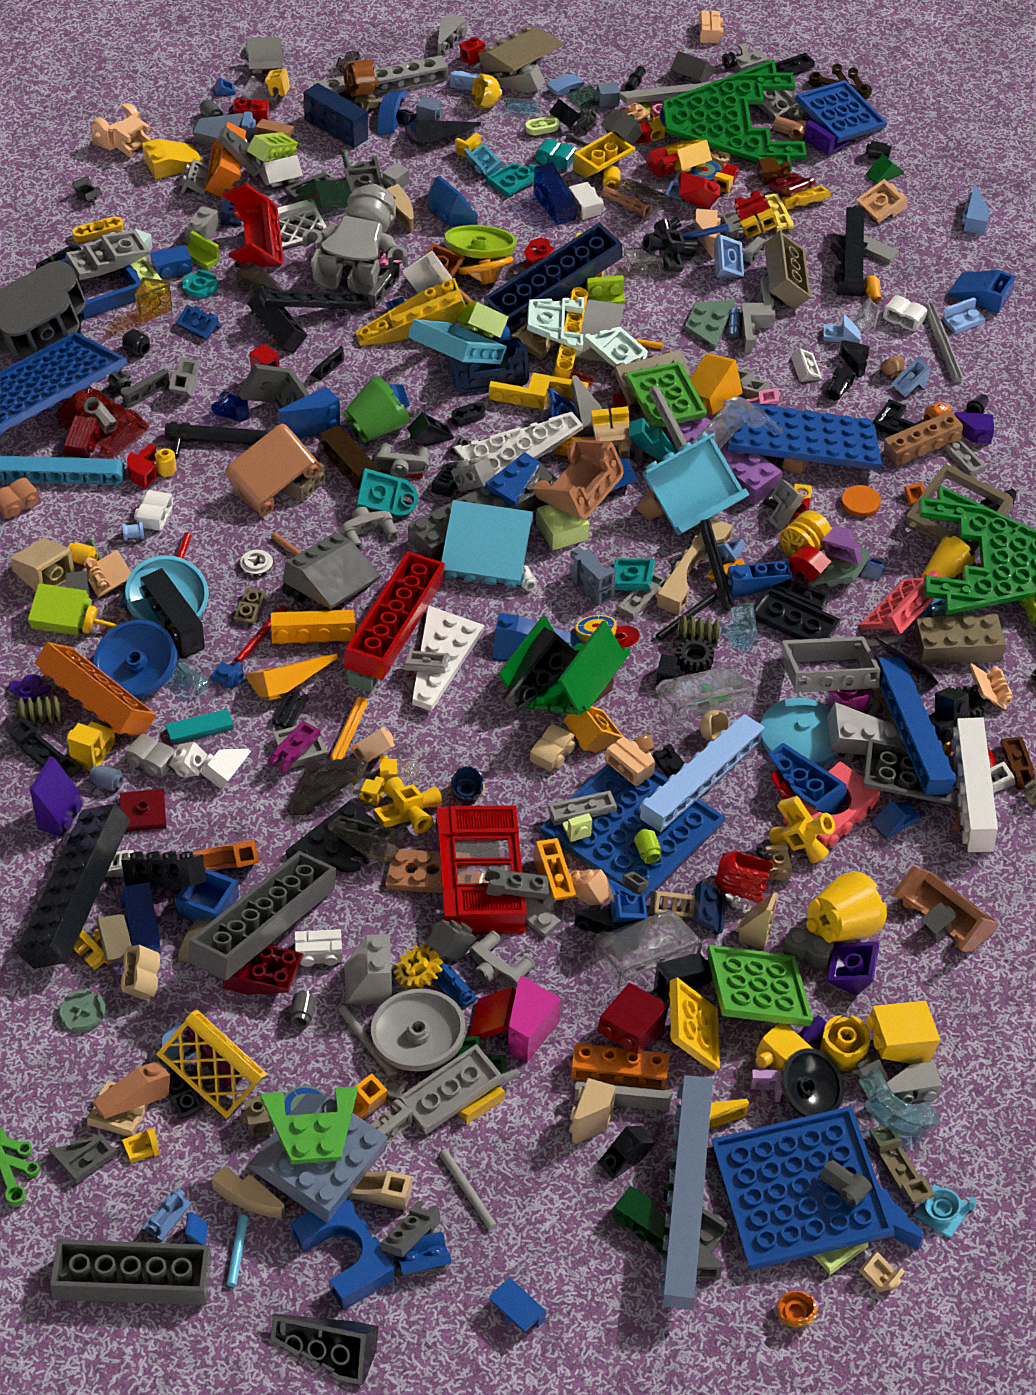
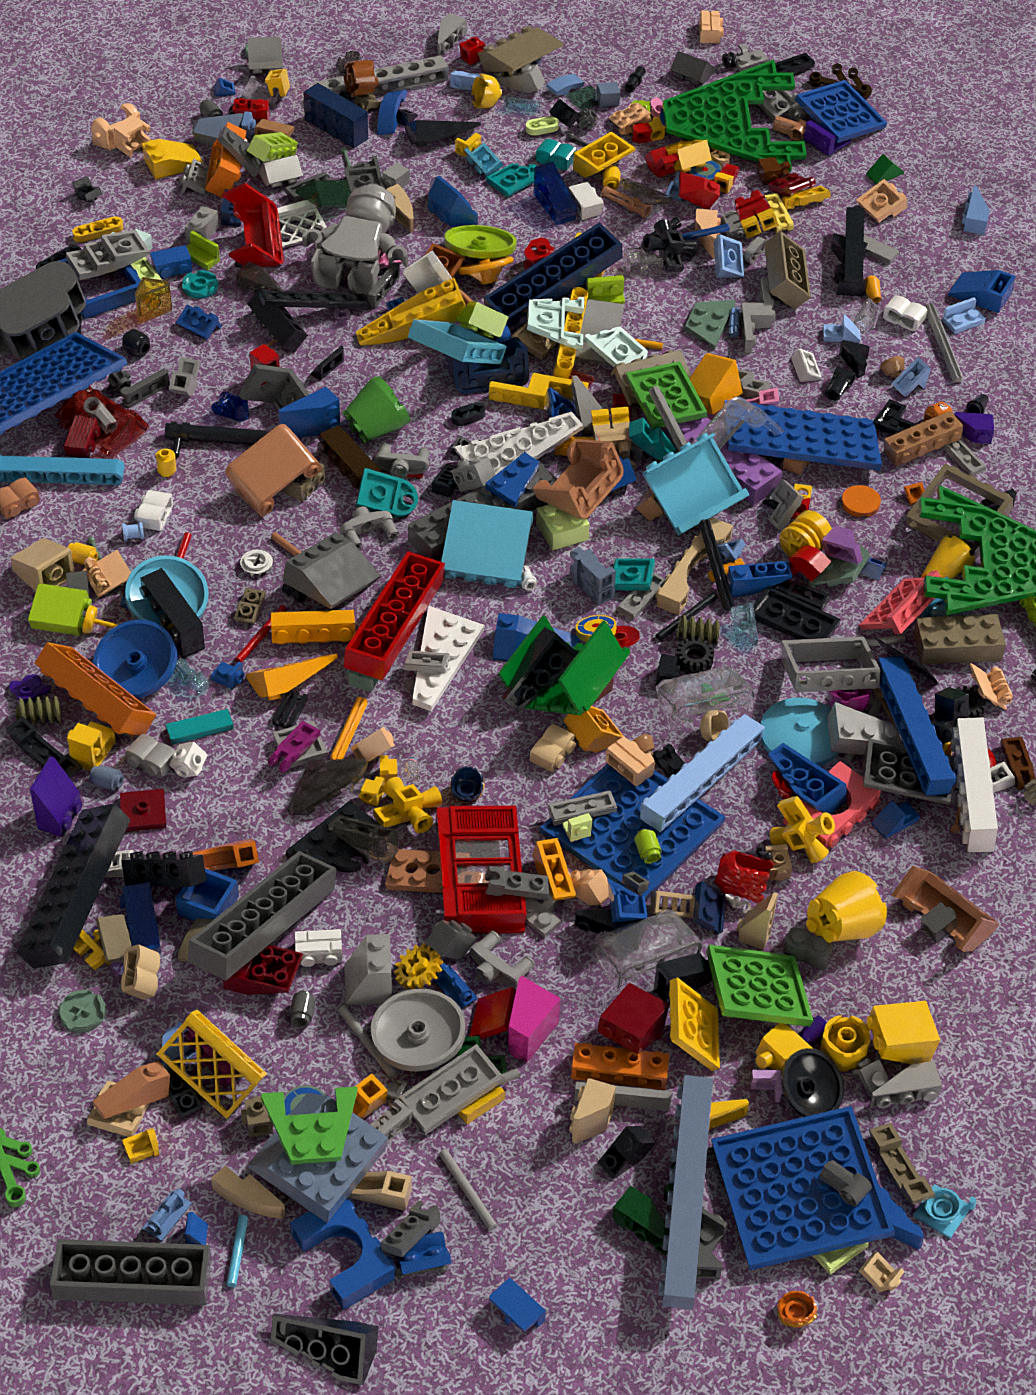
dark grey wing [48,1134,116,1184] -> none
red brick [127,444,158,489] -> none
white slope [200,749,251,789] -> none
blue slope [389,384,410,407] -> none
black slope [407,412,454,447] -> none
sand blue brick [416,96,444,121] -> none
dark grey brick [601,108,643,146] -> none
light grey tile [619,82,712,104] -> none
dark purple slope [828,941,879,995] -> none
clear light blue arch [859,1067,940,1136] -> none
black brick [865,141,892,159] -> none

